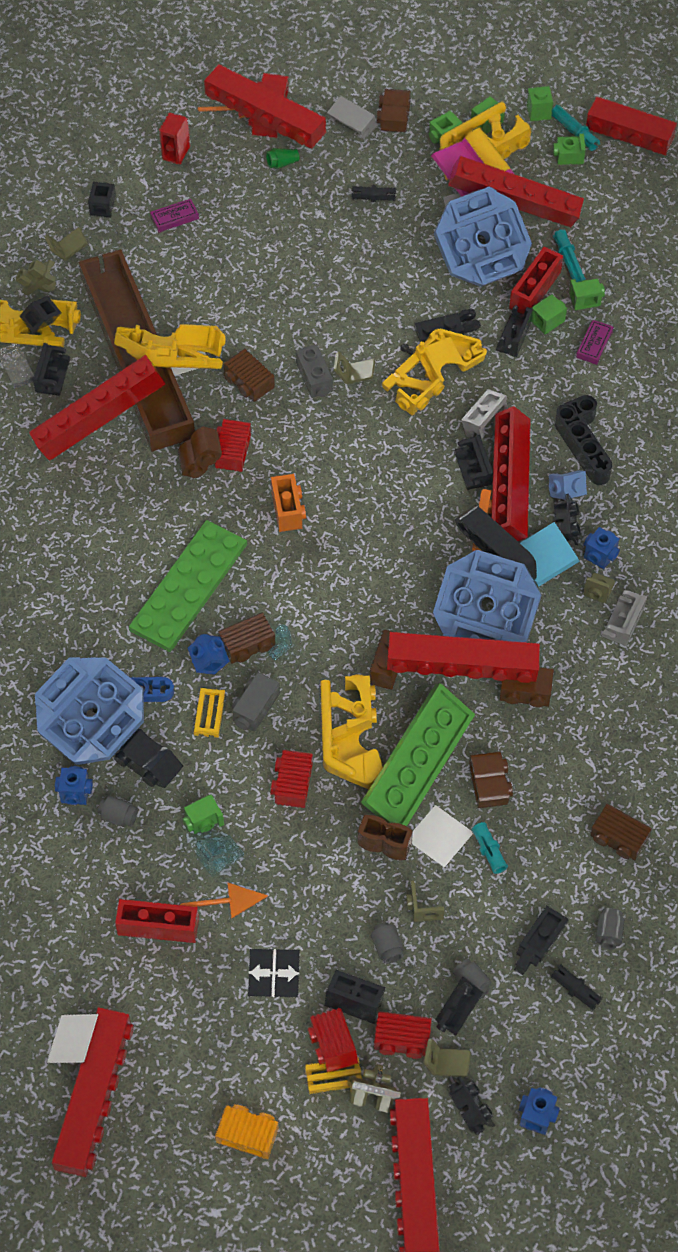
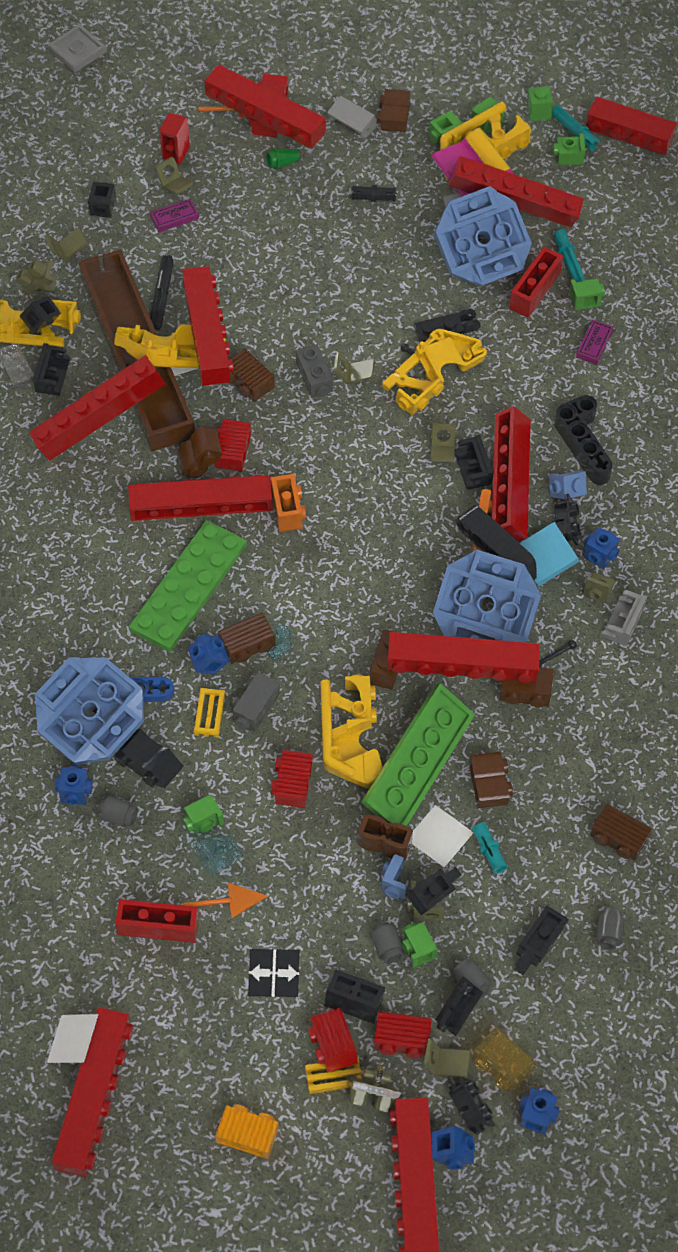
light grey hinge [461,389,508,439] -> none
black hinge [496,305,533,357] -> none
bright green brick [531,294,567,334] -> none
black pin [551,964,603,1011] -> none
none -> light grey plate [48,24,107,73]
none -> red brick [128,475,273,521]
none -> black axle [150,255,174,330]
none -> olive bracket [155,157,193,194]
none -> red brick [182,266,234,386]
none -> medium blue bracket [381,854,408,900]
none -> bright green brick [402,922,437,968]
none -> black hinge [405,867,462,916]
none -> olive bracket [430,423,456,462]
none -> blue brick [432,1126,475,1170]
none -> clear yellow brick [473,1027,537,1094]
none -> black hinge [539,640,577,668]

